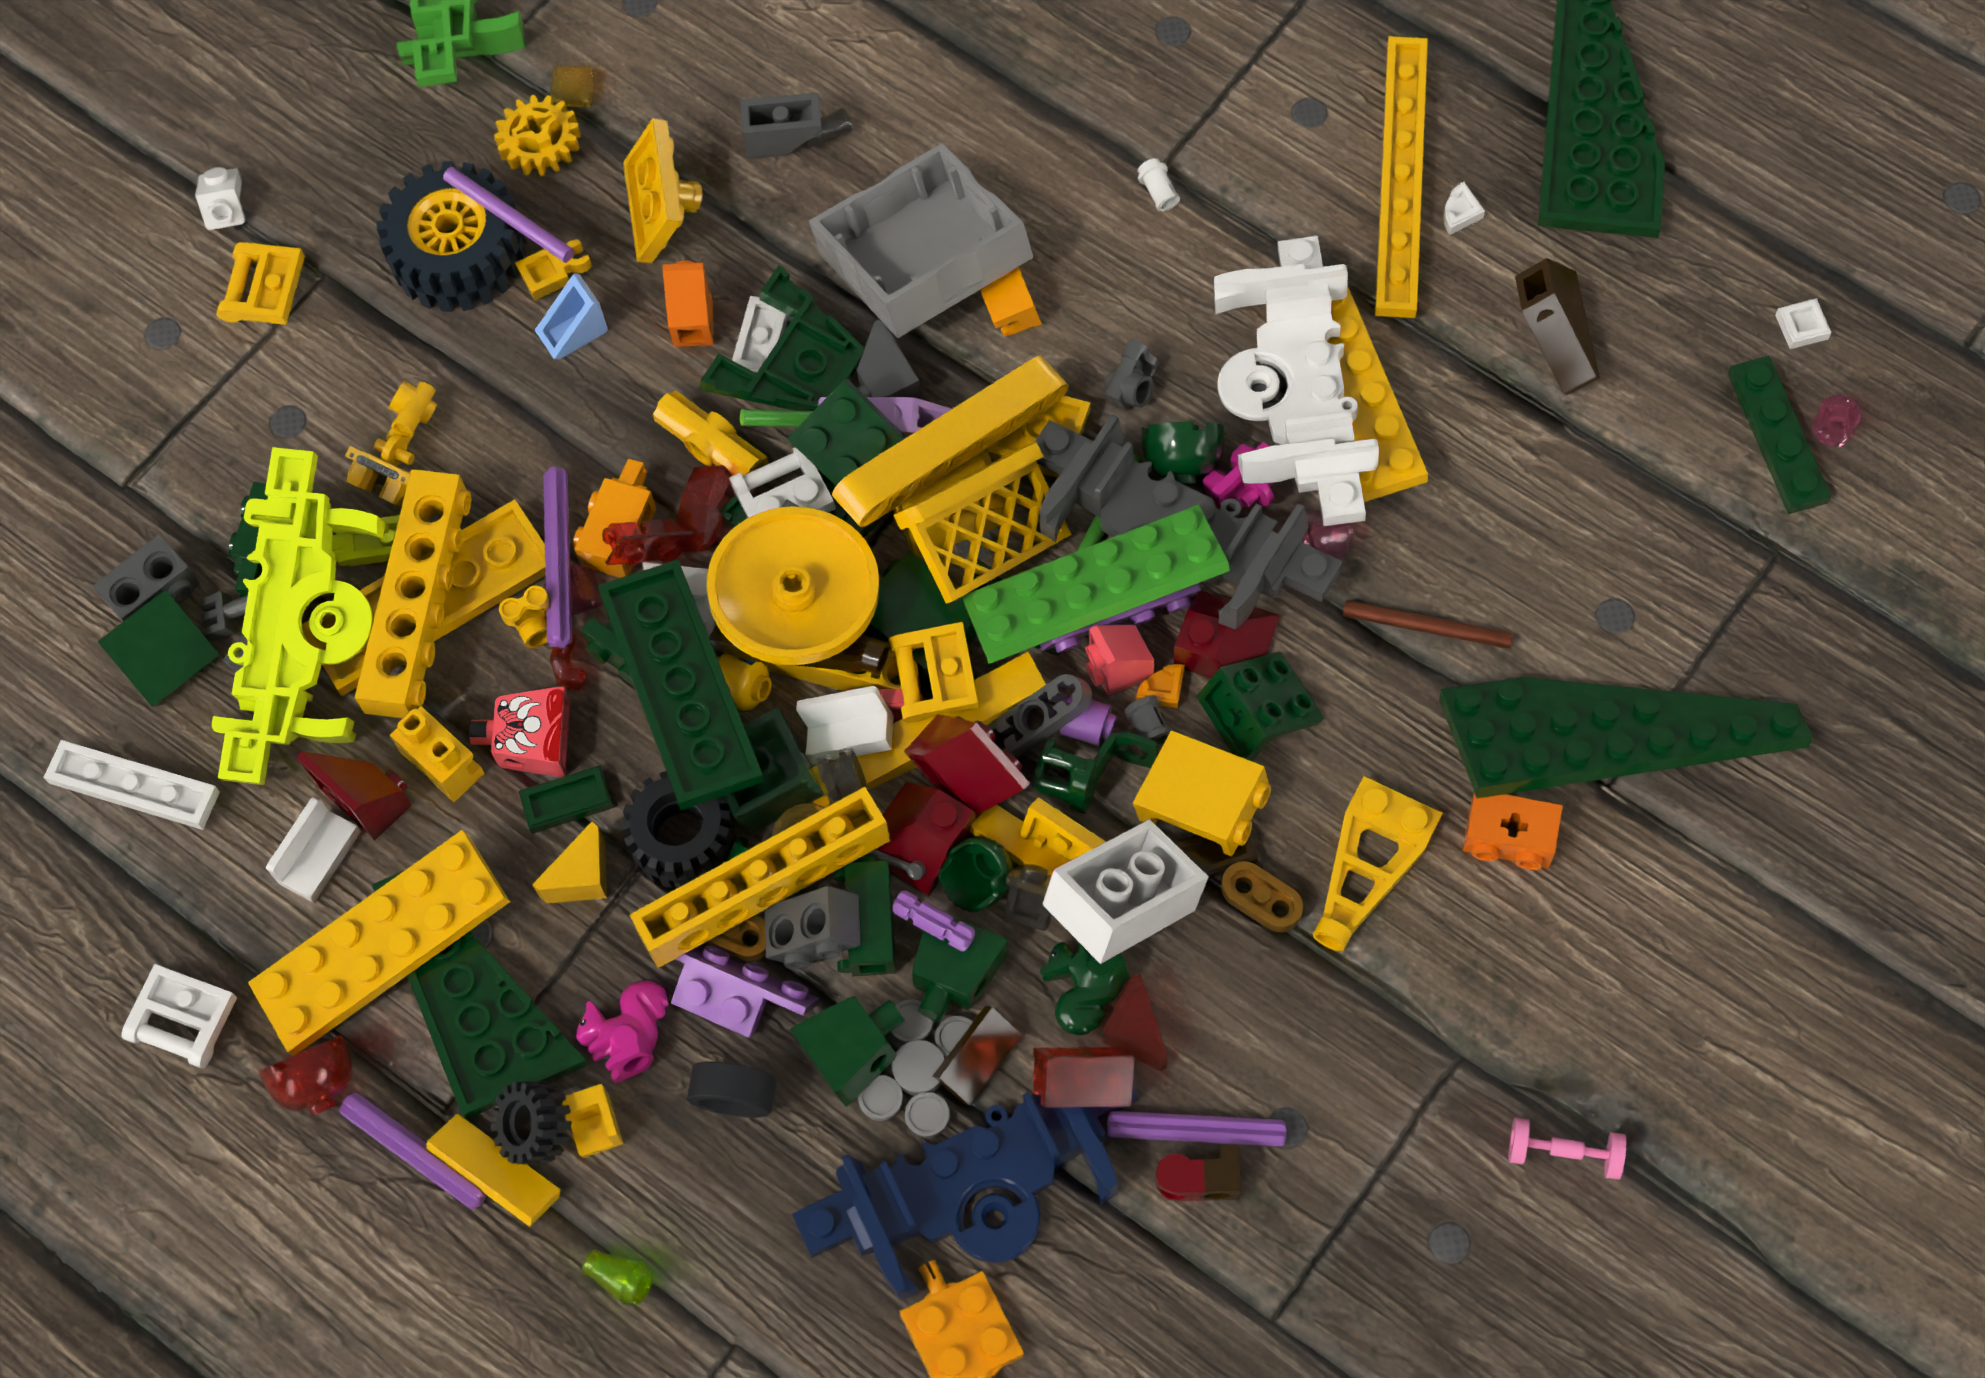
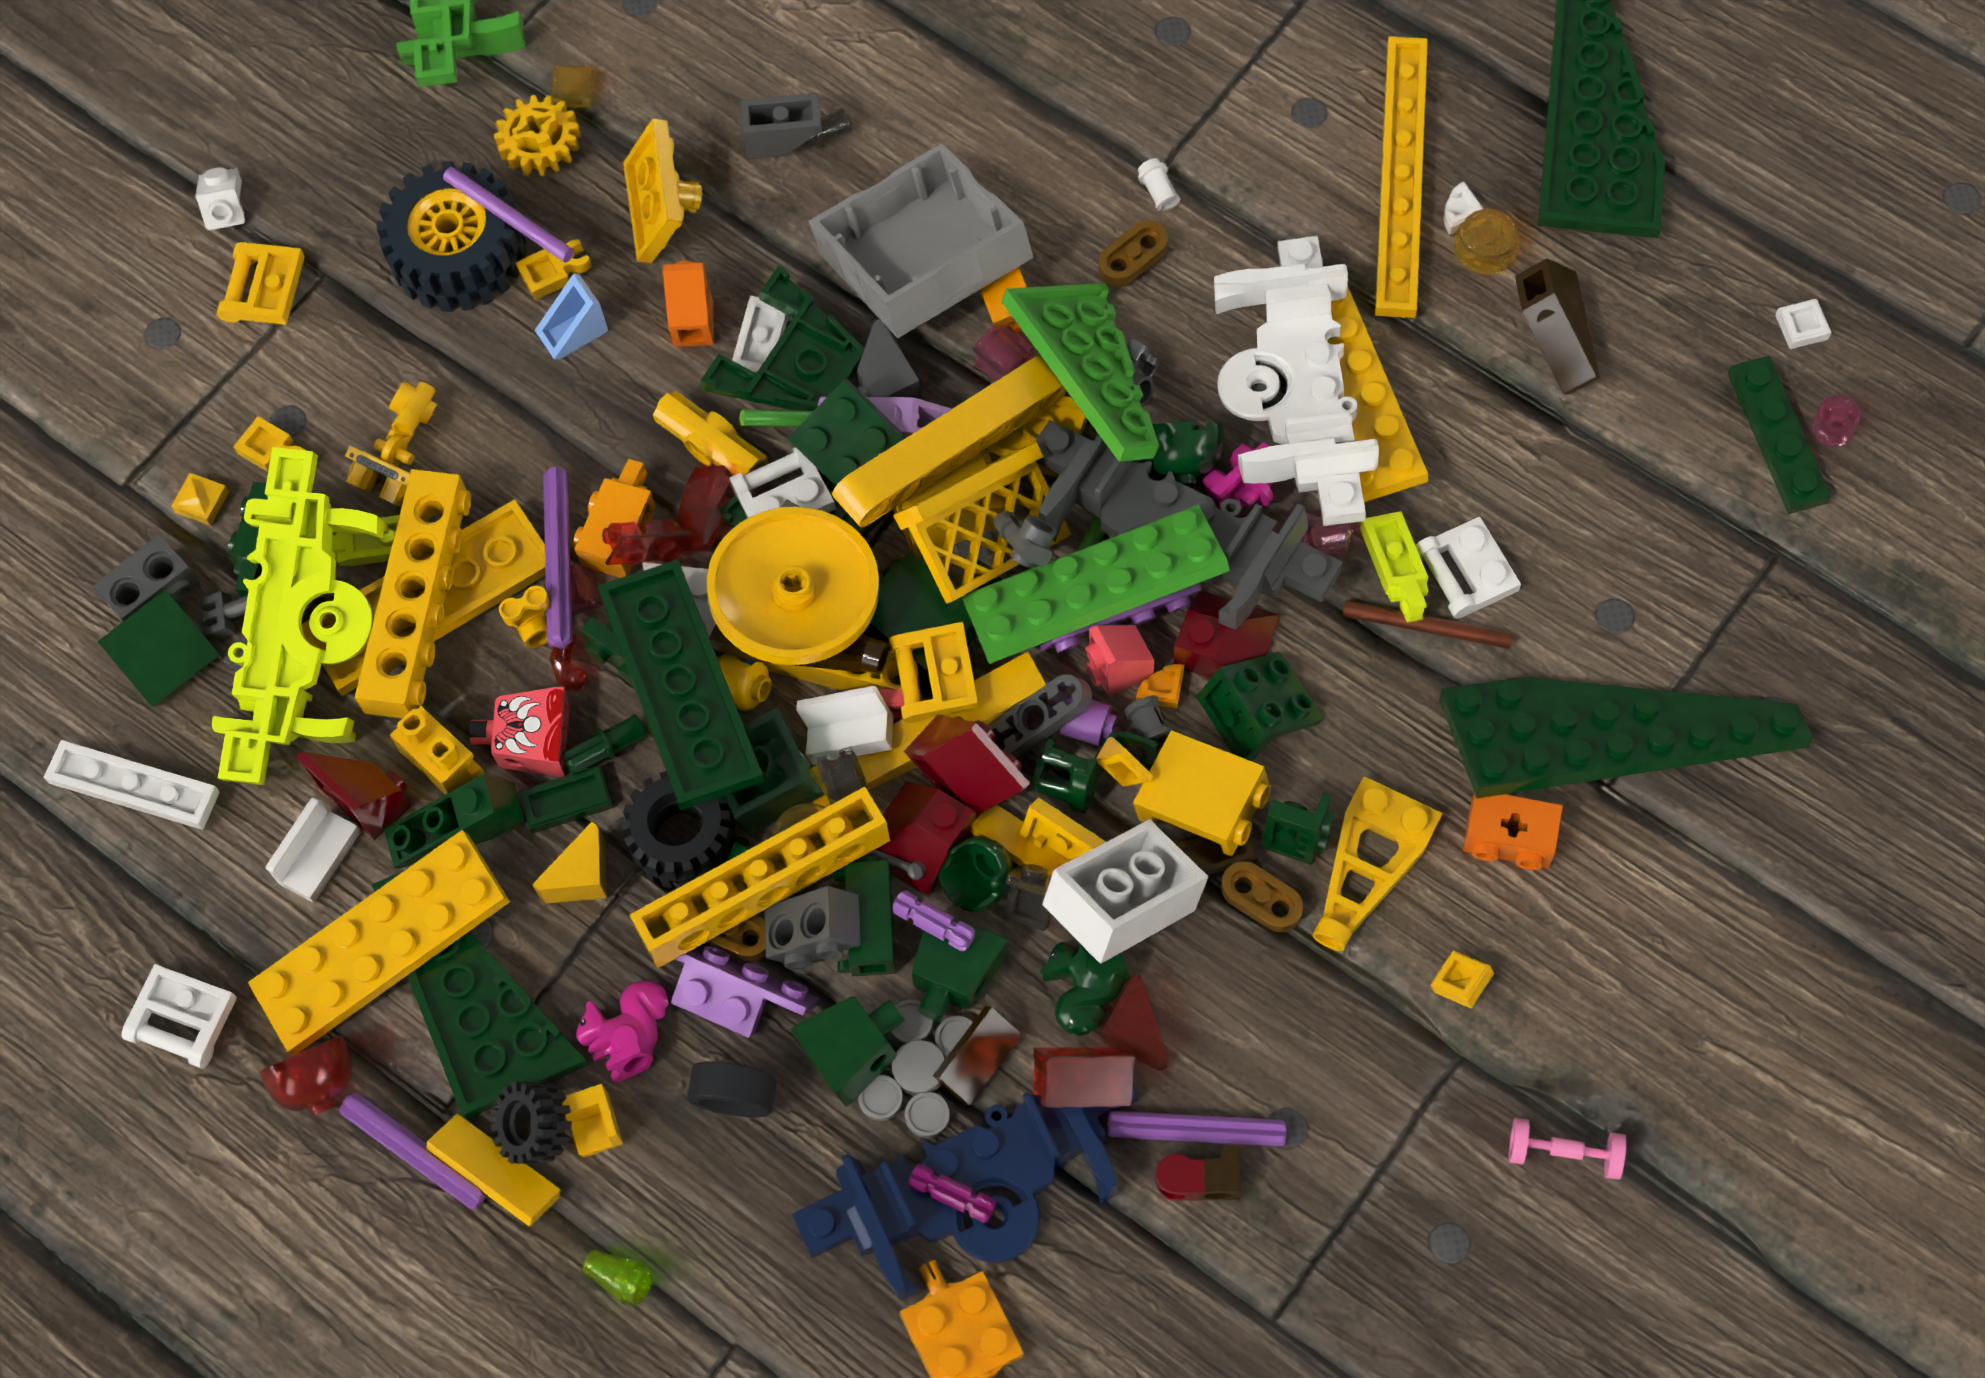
none -> yellow tile [171,473,229,526]
none -> yellow plate [233,416,305,472]
none -> dark green slope [384,774,525,869]
none -> dark green axle [562,714,647,773]
none -> magenta axle [909,1164,996,1222]
none -> clear pink head [972,325,1033,382]
none -> dark grey plate [994,511,1057,567]
none -> bright green wing [1001,283,1159,462]
none -> yellow slope [1096,737,1153,787]
none -> pearl gold plate [1099,220,1168,287]
none -> dark green bracket [1262,792,1336,865]
none -> neon yellow hinge [1360,511,1429,623]
none -> white plate [1415,516,1521,619]
none -> yellow tile [1431,950,1494,1009]
none -> clear yellow piece [1454,208,1520,275]

